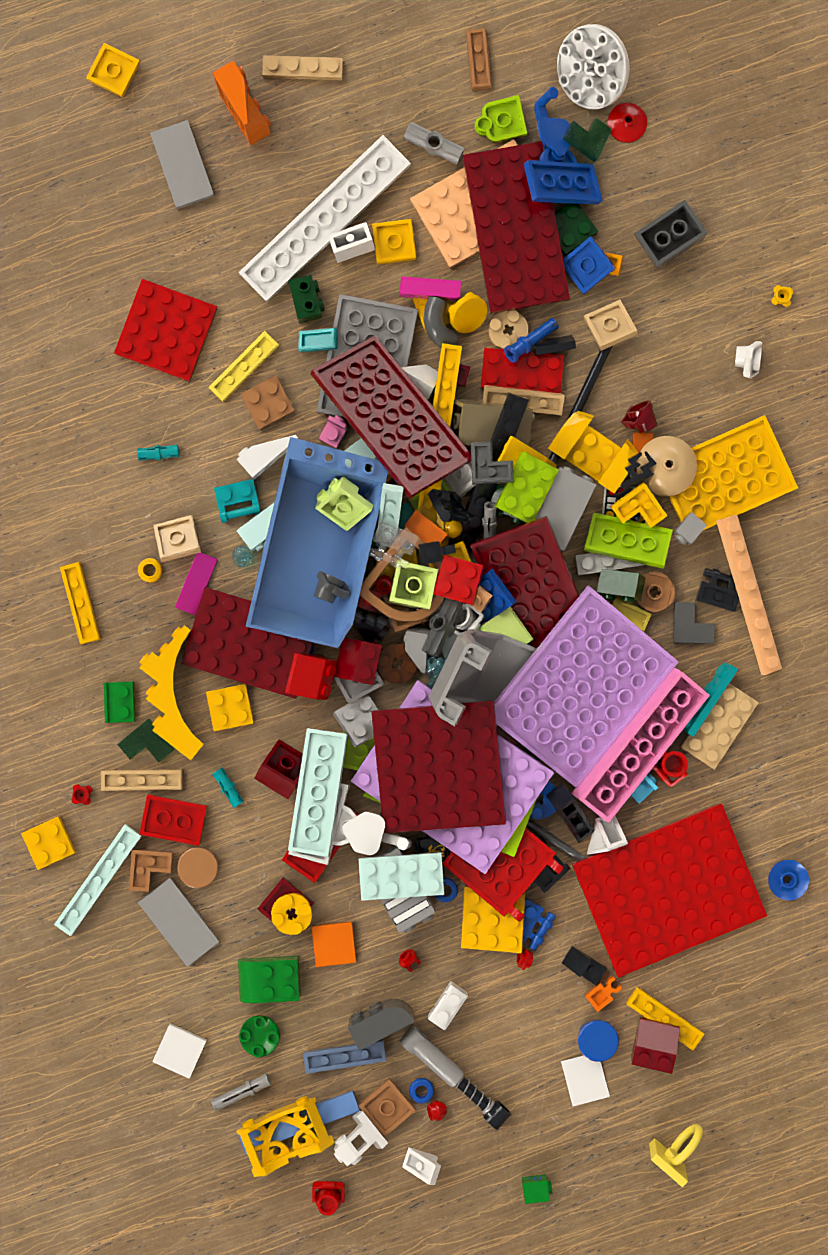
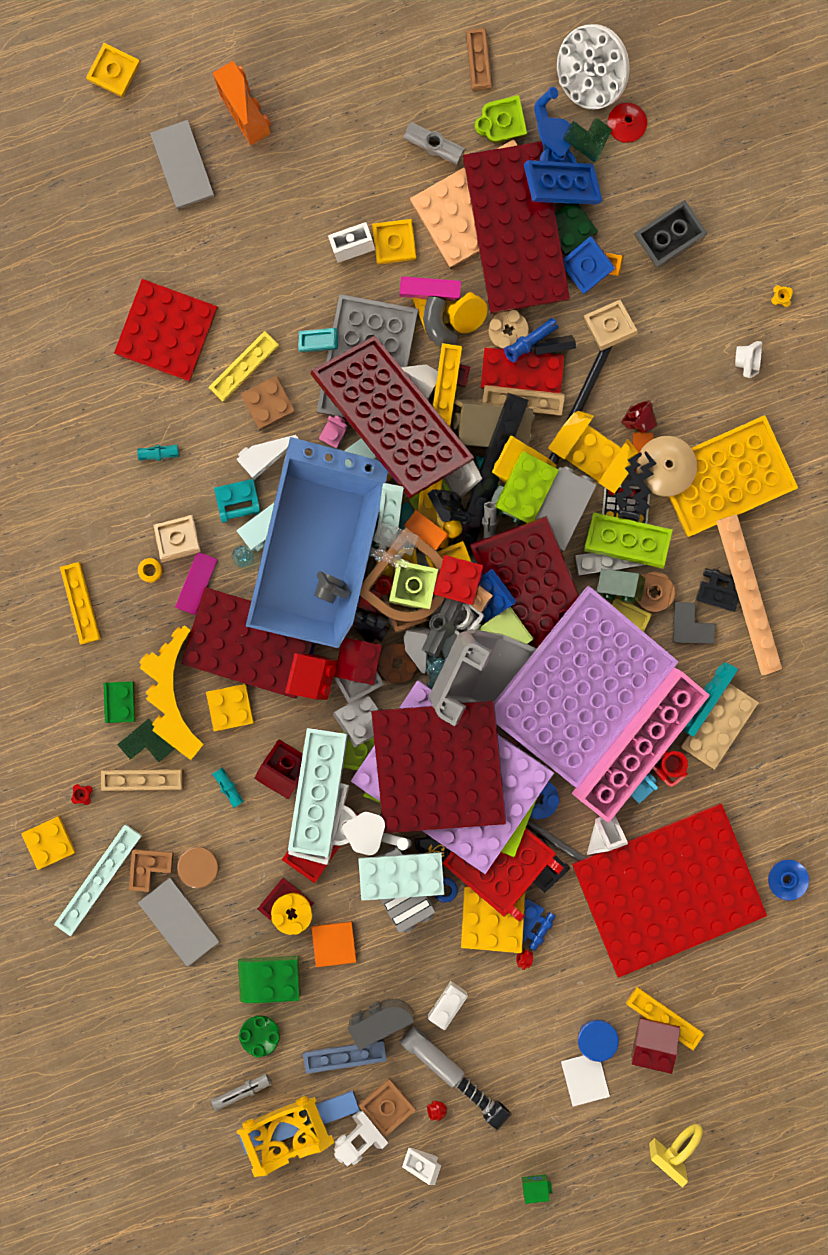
red plate [139,794,208,846] -> none
white tile [153,1023,207,1078] -> none
white plate [239,135,411,302] -> none
tan plate [262,55,343,80] -> none
dark green brick [288,275,325,324] -> none
red piece [312,1181,345,1216] -> none
yellowish green plate [315,477,373,531] -> none
red plate [399,949,421,972] -> none
blue piece [409,1078,434,1104] -> none
black plate [418,541,456,565] -> none
dark grey tile [471,442,514,485] -> none
black slope [546,784,595,843] -> none
black slope [561,946,607,986] -> none
orange plate [584,976,622,1012] -> none
yellow plate [610,482,667,528] -> none
light grey brick [673,512,707,545] -> none

